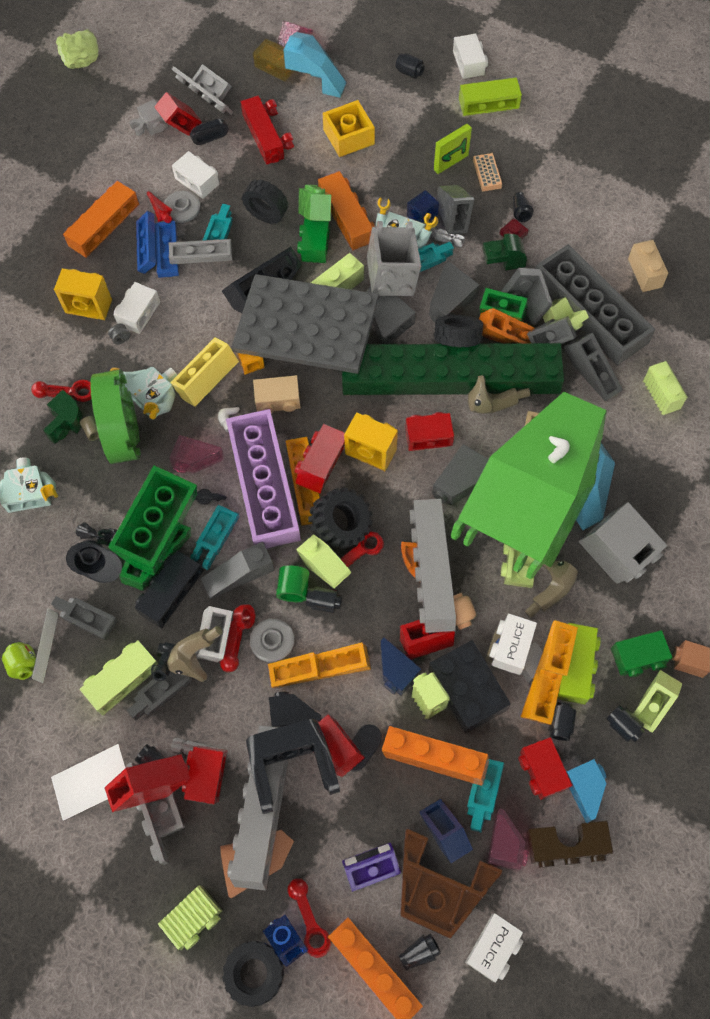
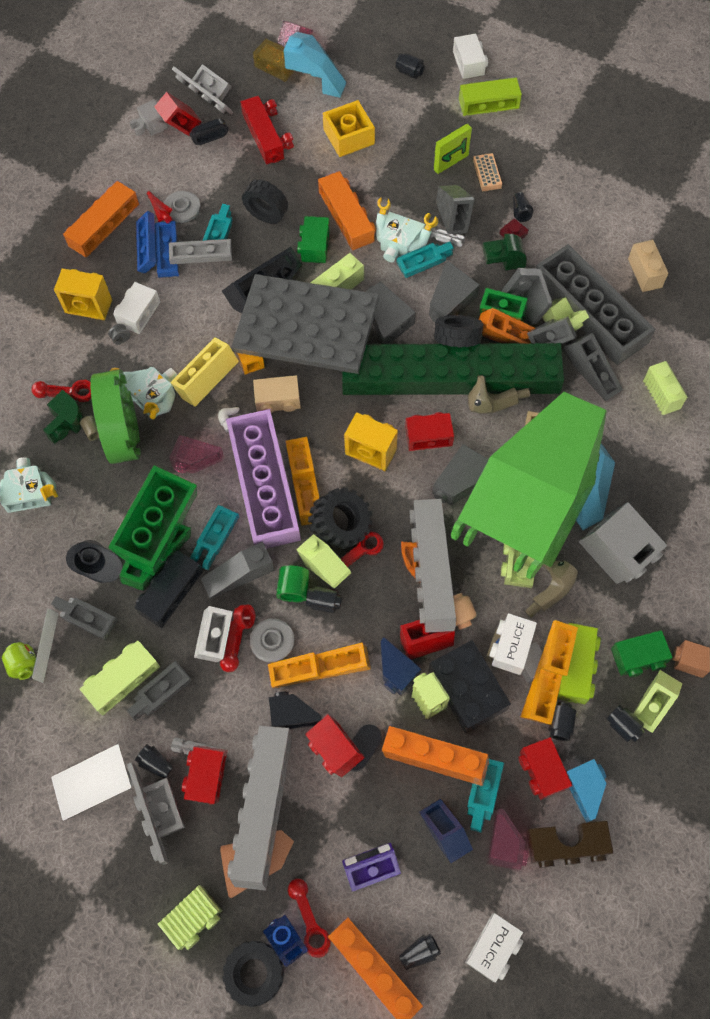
yellowish green hair [56,29,99,69] -> none
black piece [75,522,117,546] -> none
red brick [104,754,190,813] -> none
black bar [151,642,175,681] -> none
dark tan animal [167,626,223,682] -> none
white brick [172,151,219,199] -> none
black piece [195,489,227,505] -> none
black connector [246,719,340,814] -> none
brick [294,424,345,494] -> none
bright green brick [298,184,331,221] -> none
light grey container [367,221,421,296] -> none
reddish brown wing [400,829,502,939] -> none
clear blue brick [407,190,439,224] -> none
white animal [548,436,570,463] -> none

